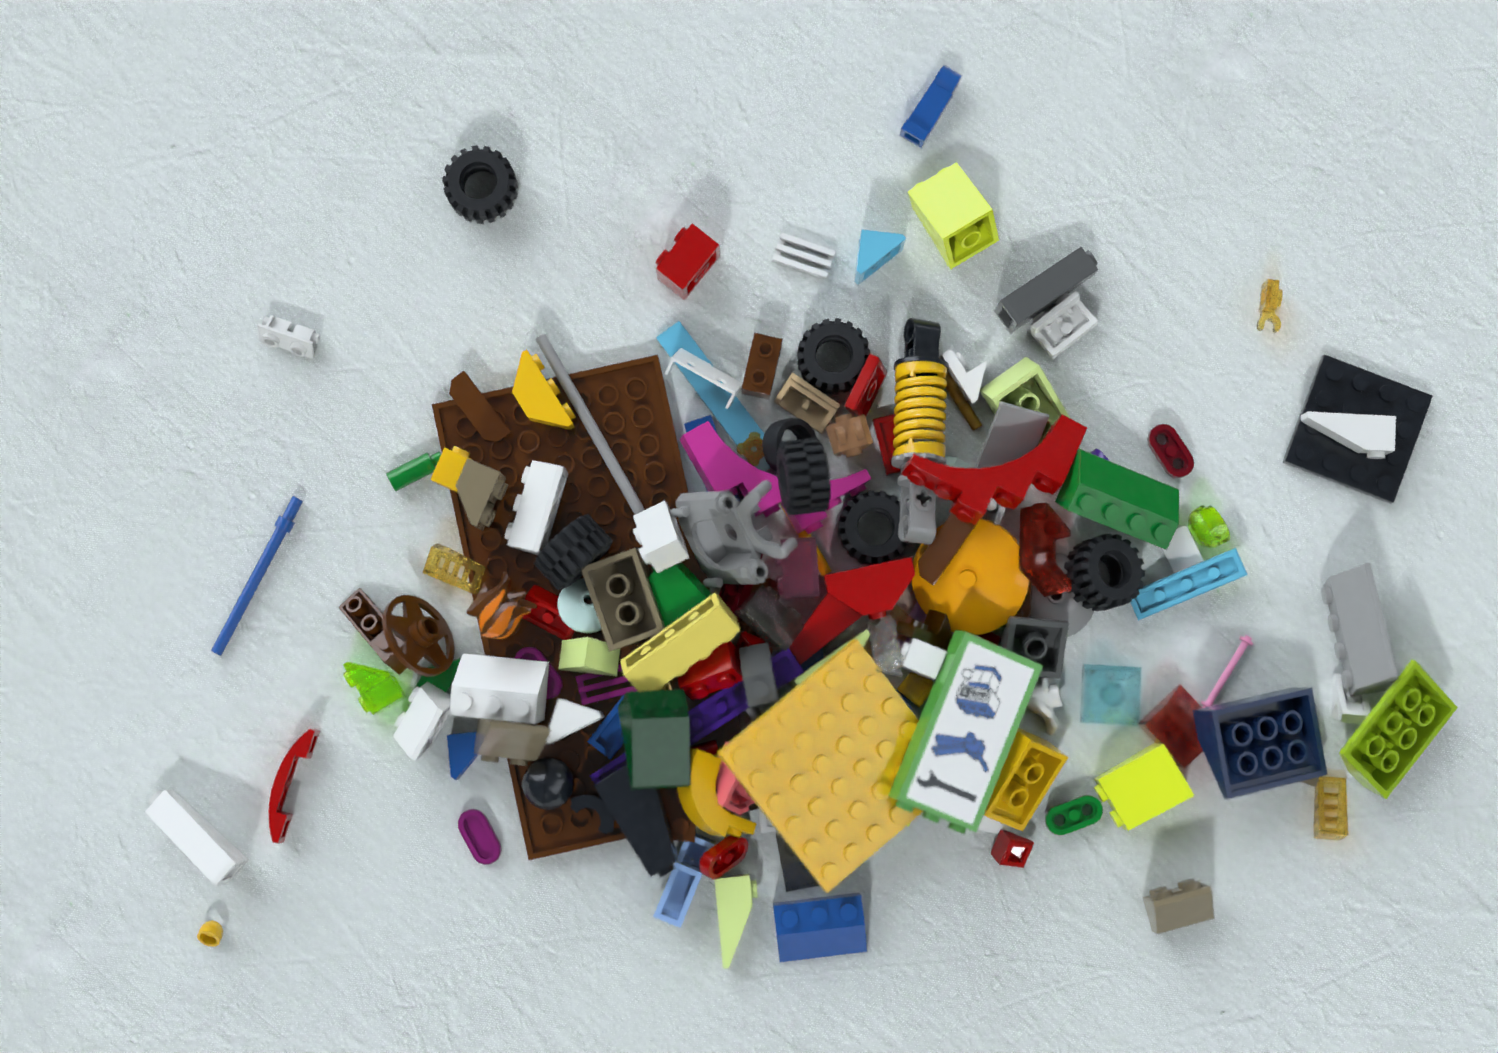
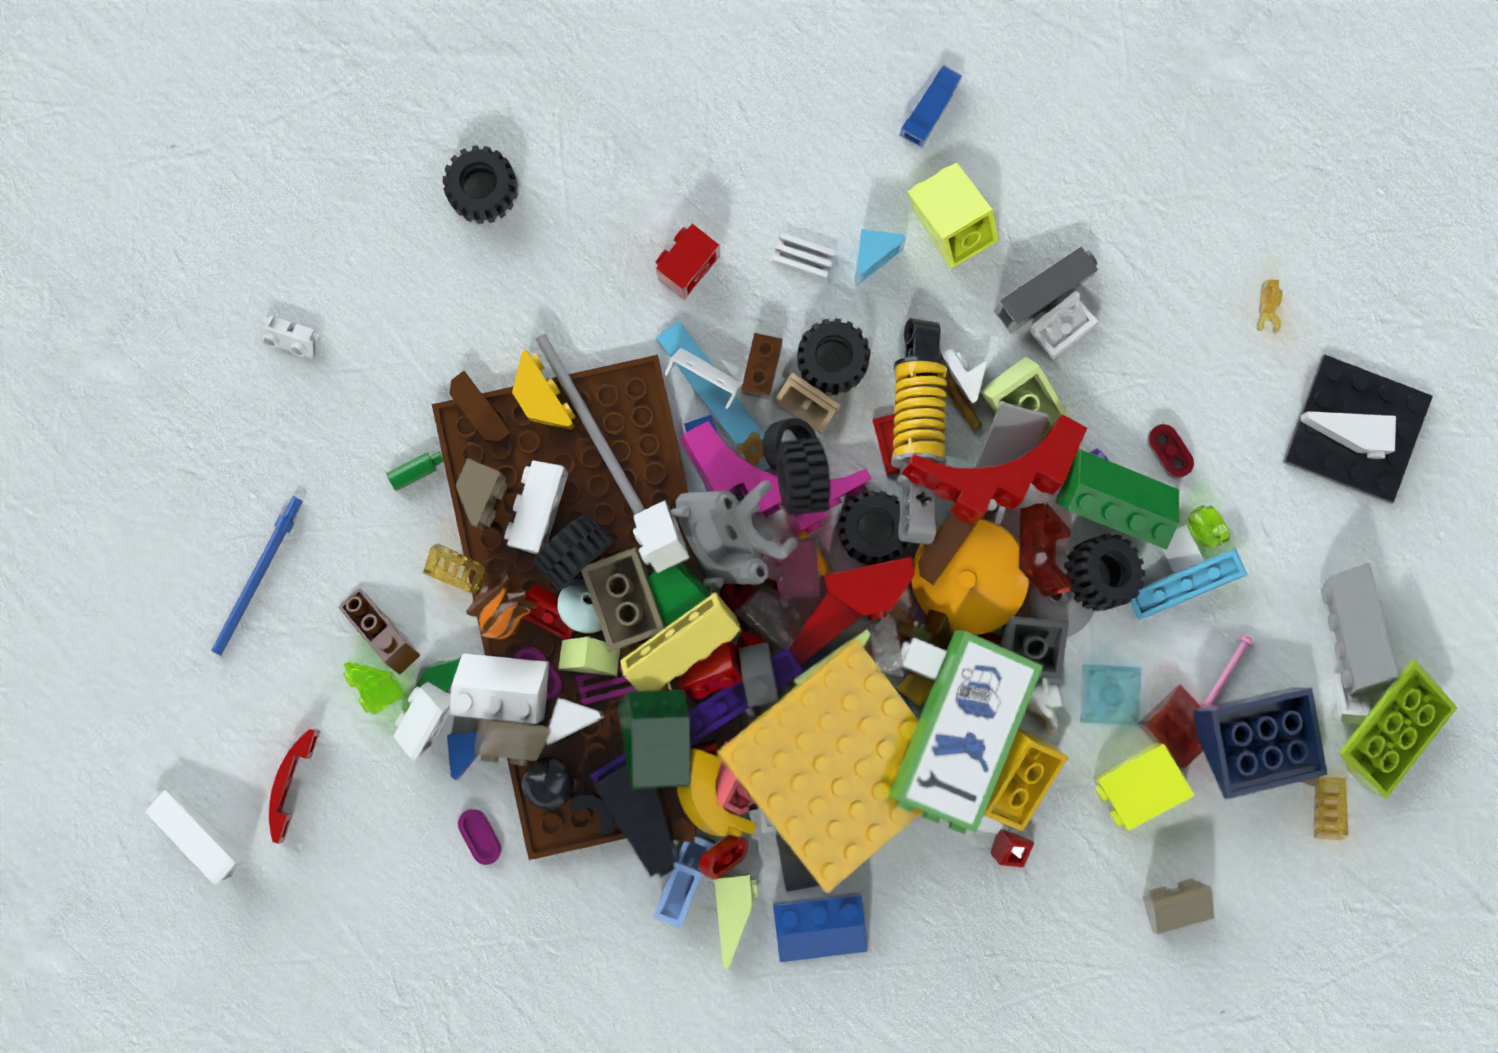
yellow hinge [197,920,223,947] -> none
reddish brown wheel [382,595,455,677] -> none
yellow brick [430,446,472,493] -> none
blue tile [587,695,625,760] -> none
medium nougat hinge [826,413,873,458] -> none
red tile [844,354,888,418] -> none
green plate [1045,795,1103,835] -> none

